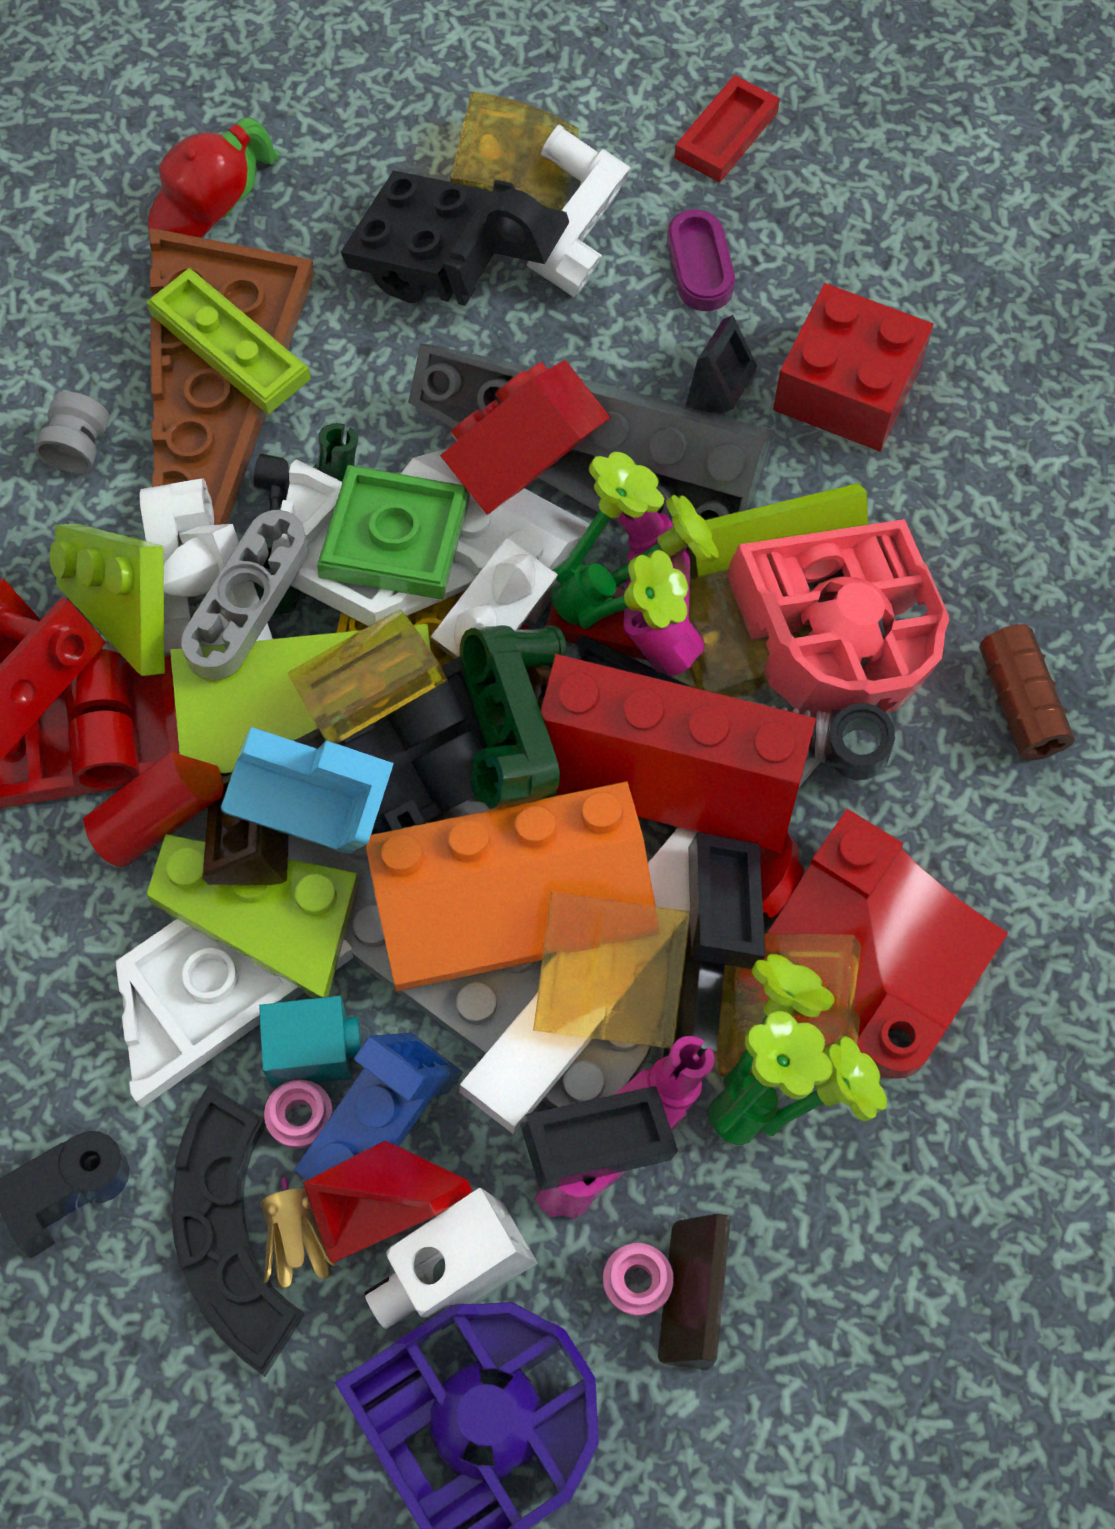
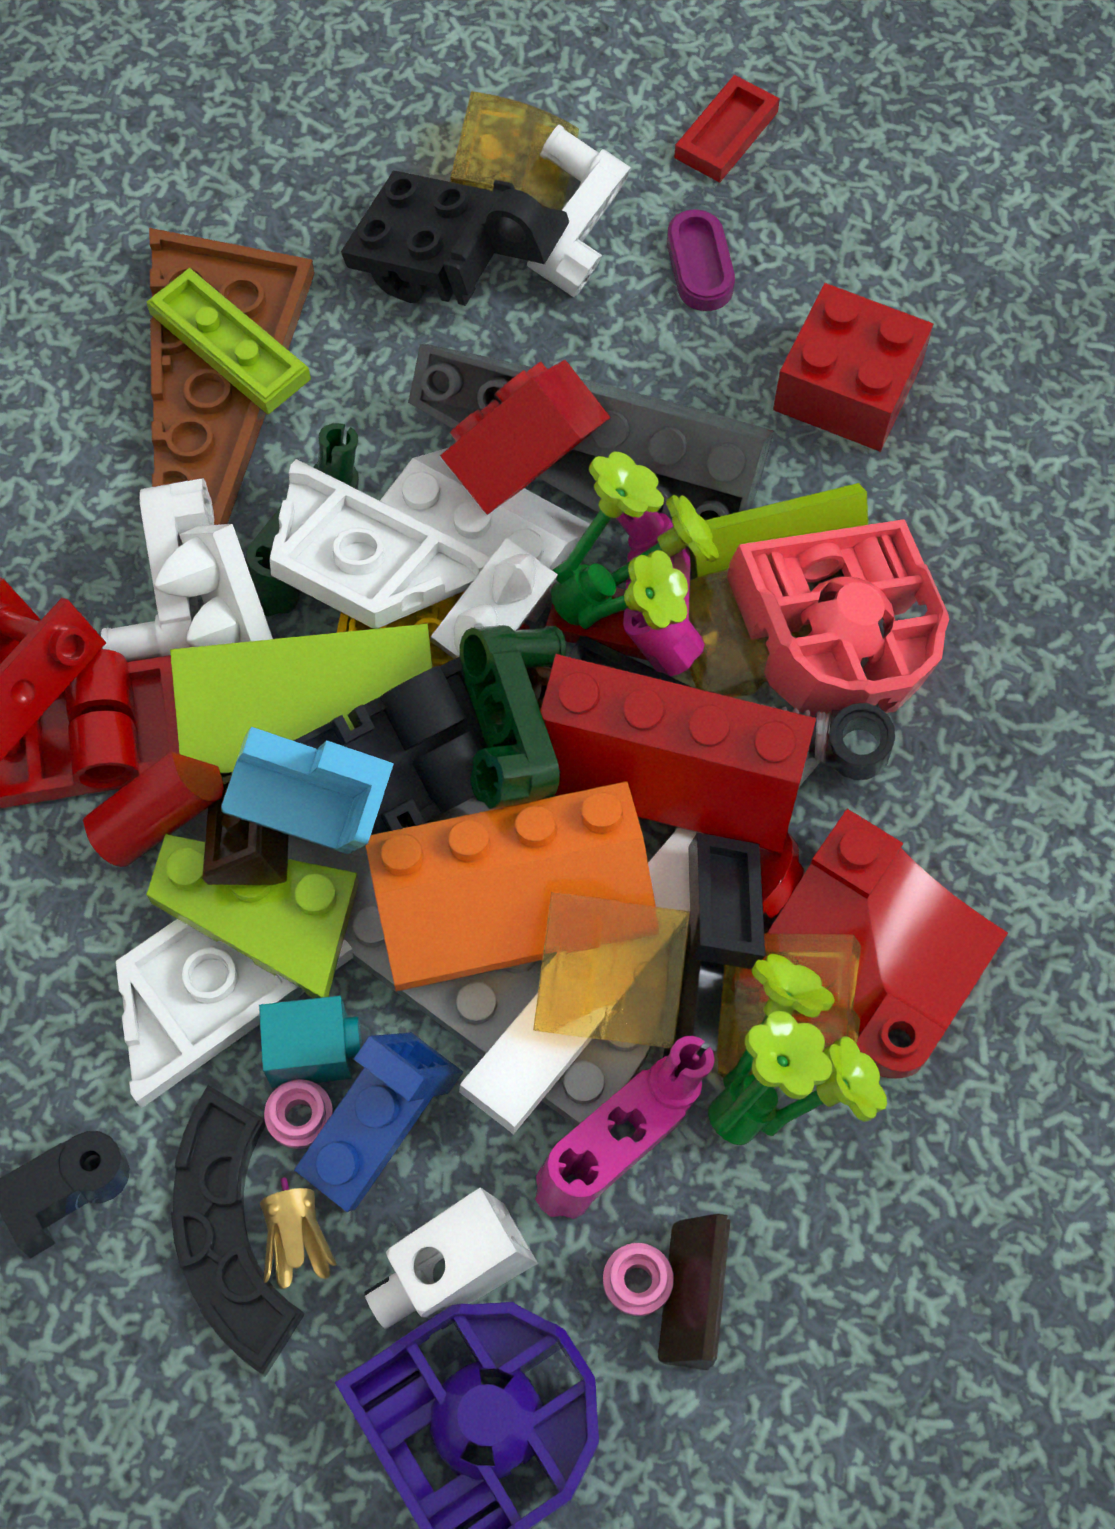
light grey wheel [34,391,110,474] -> none
lime wing [49,524,165,676] -> none
red hair [148,117,280,238] -> none
light grey beam [181,510,308,680] -> none
black hand [254,454,290,511] -> none
clear yellow slope [288,609,447,744] -> none
red slope [303,1140,473,1263] -> none
bright green tile [317,465,470,600] -> none
black tile [520,1086,678,1191] -> none
black slope [686,315,757,413] -> none
copper axle [979,624,1075,761] -> none

